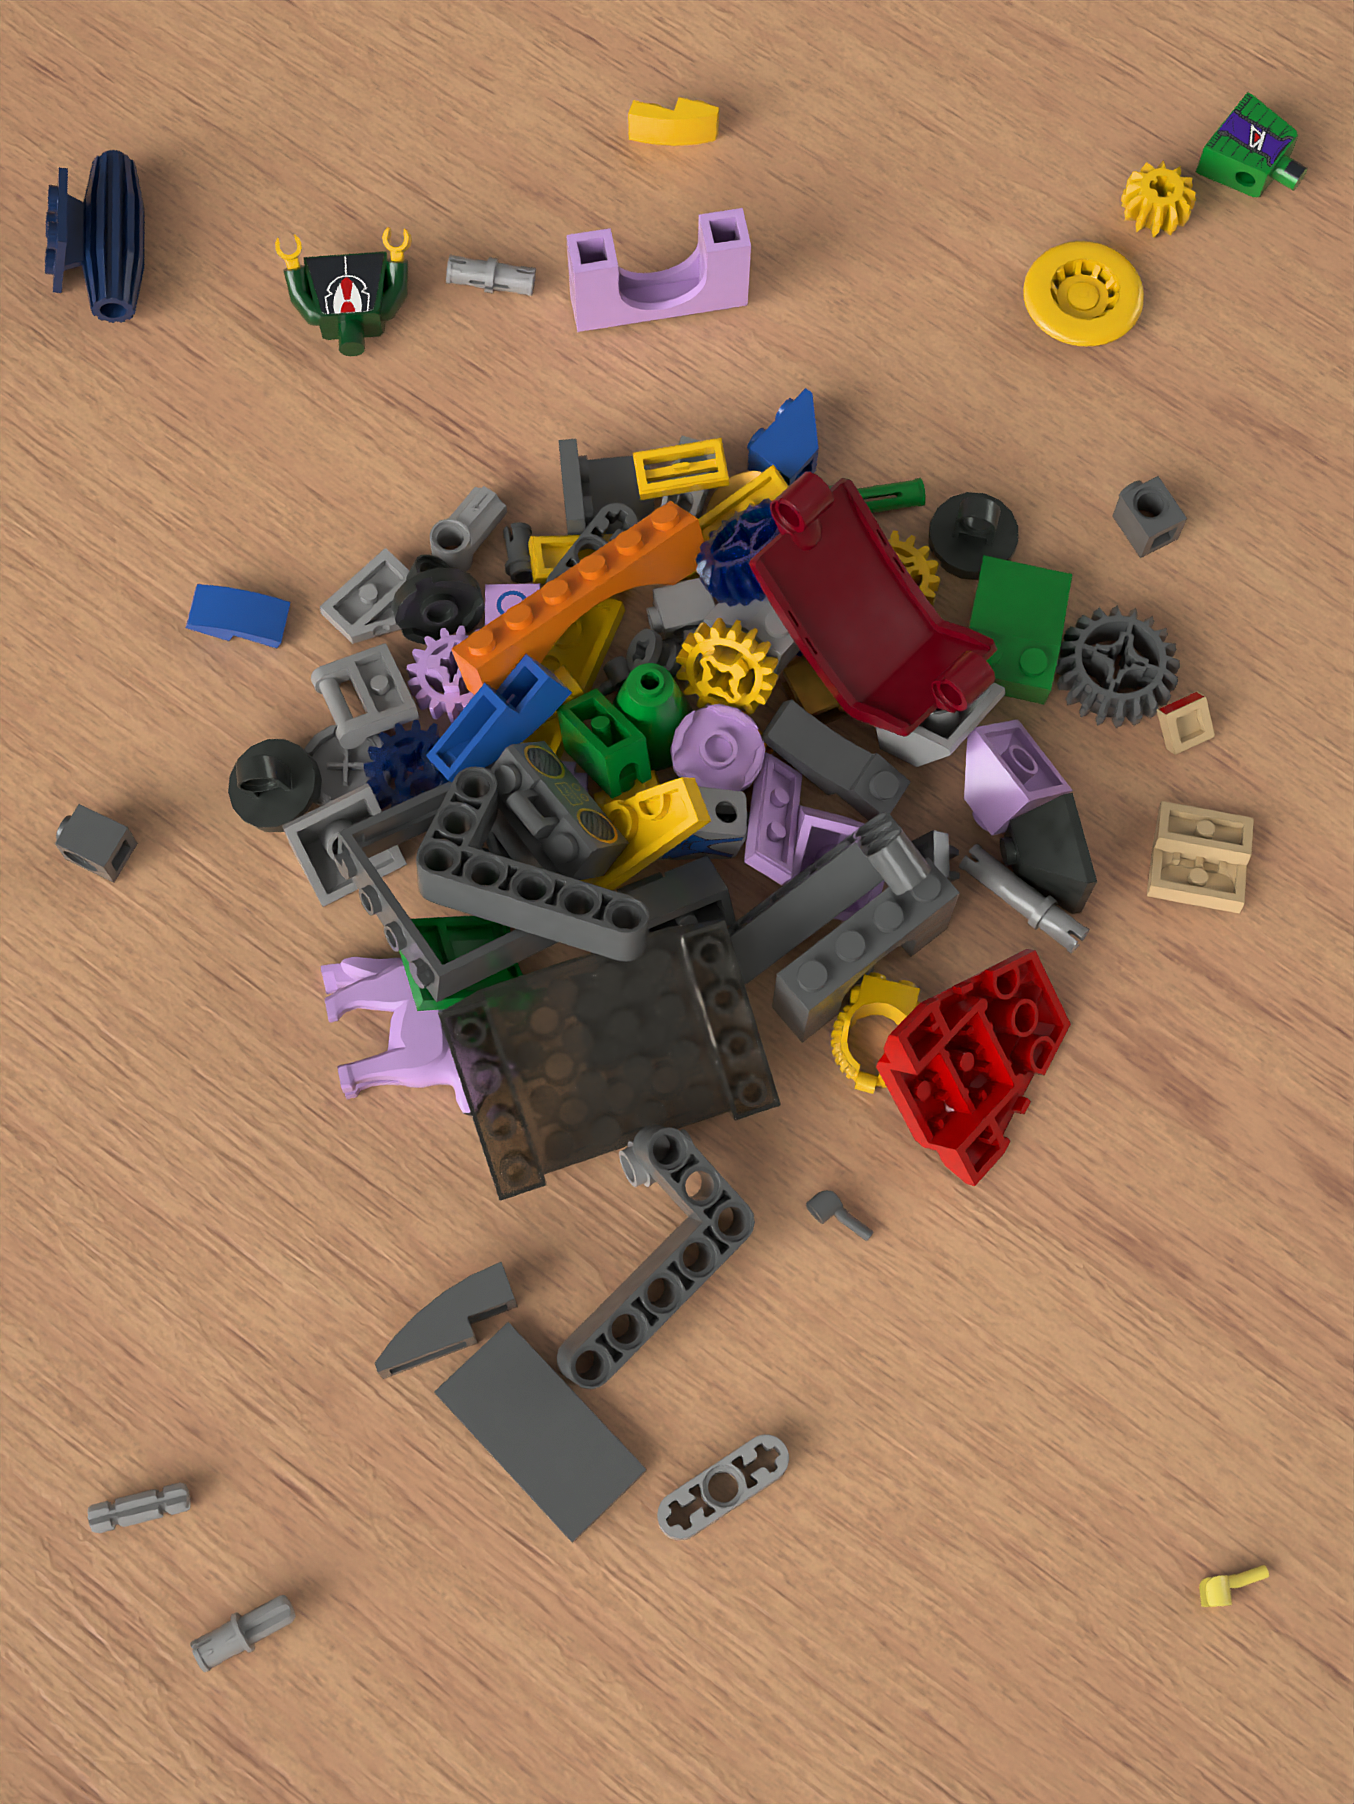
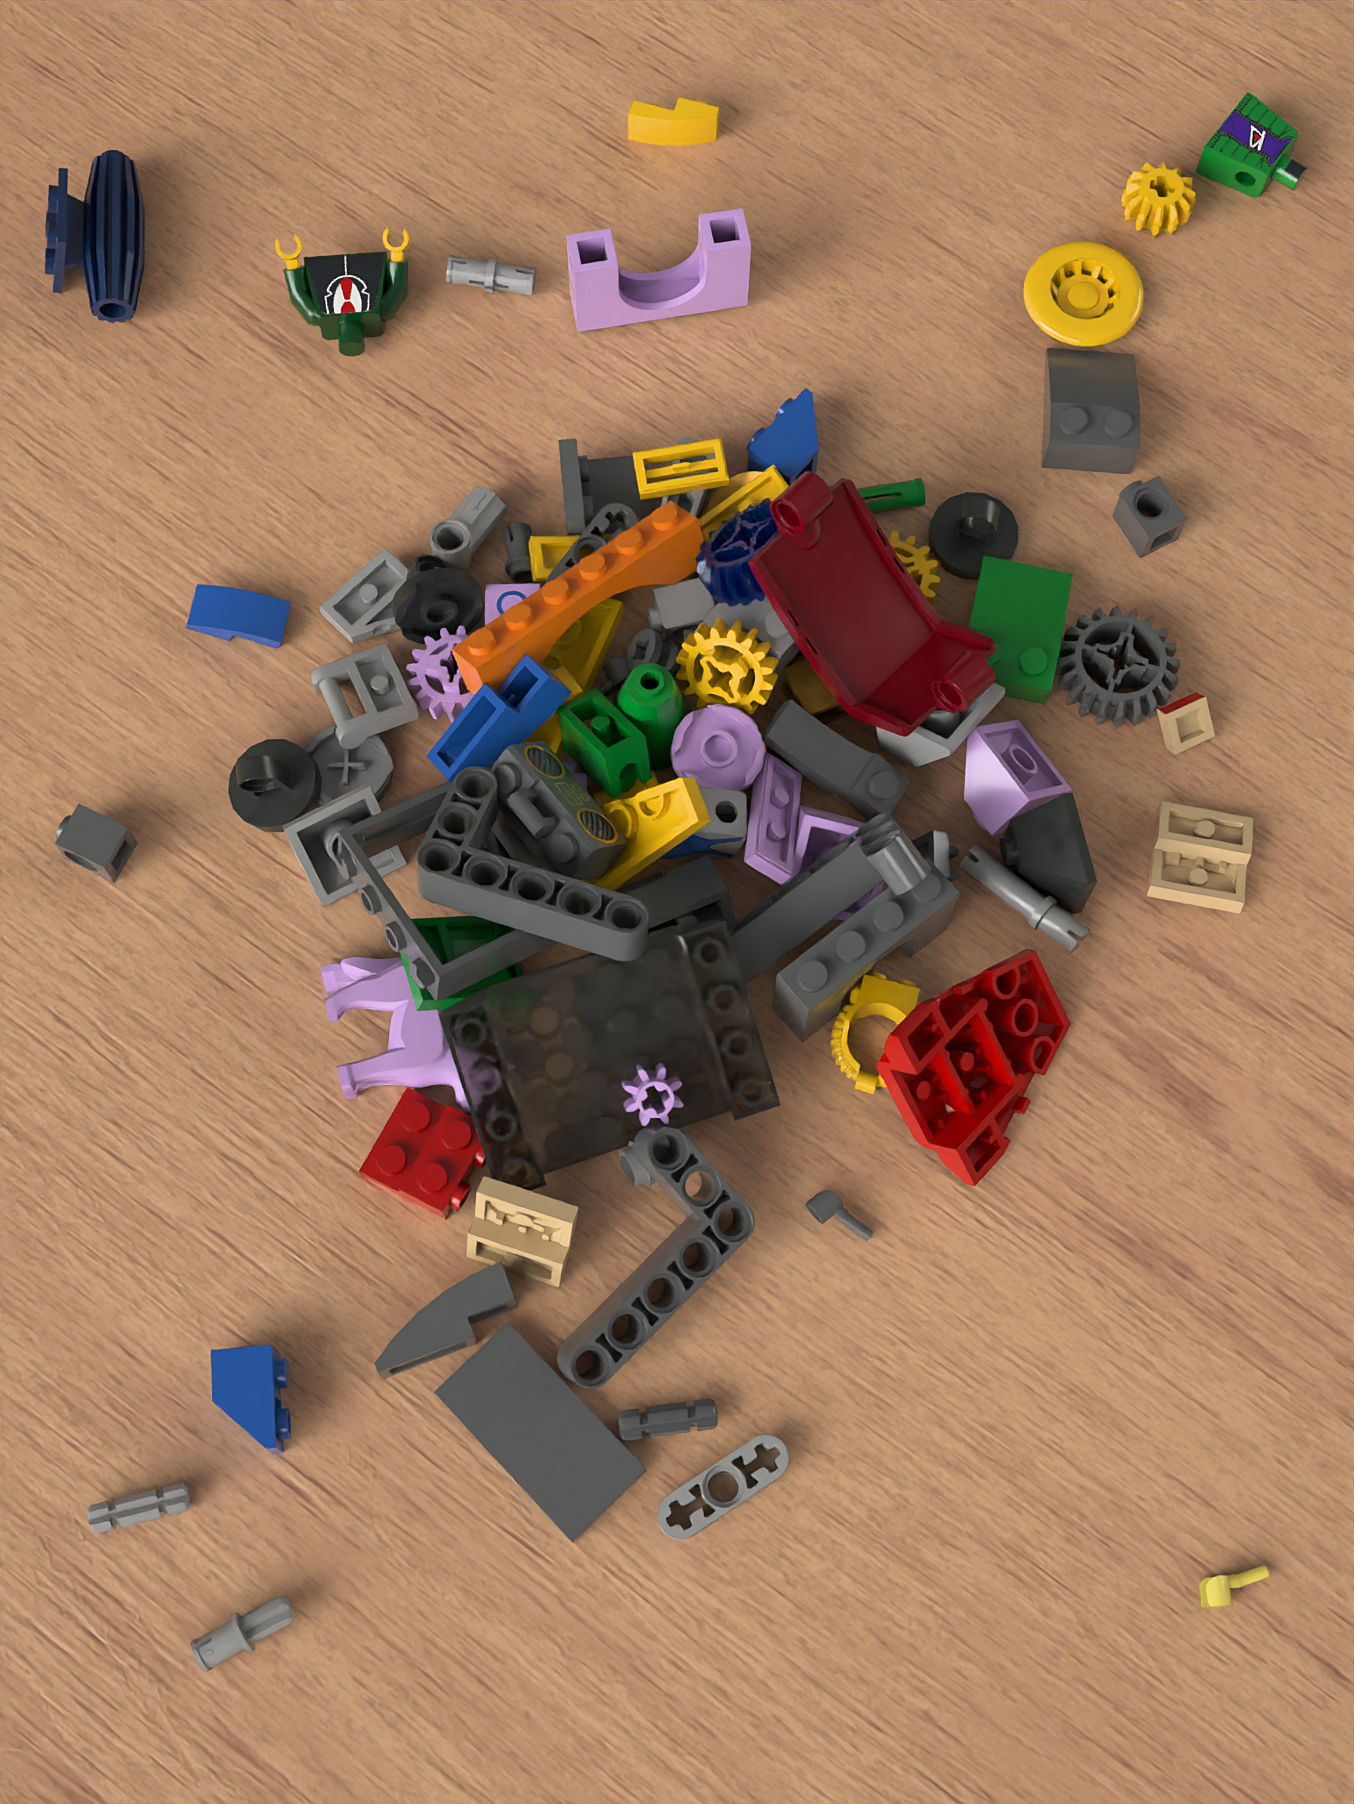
clear blue gear [364,720,449,809] -> none
none -> blue slope [211,1344,291,1454]
none -> red plate [359,1087,496,1220]
none -> tan slope [466,1176,579,1287]
none -> dark grey axle [618,1398,718,1441]
none -> lavender gear [622,1062,683,1126]
none -> dark grey slope [1041,348,1140,474]

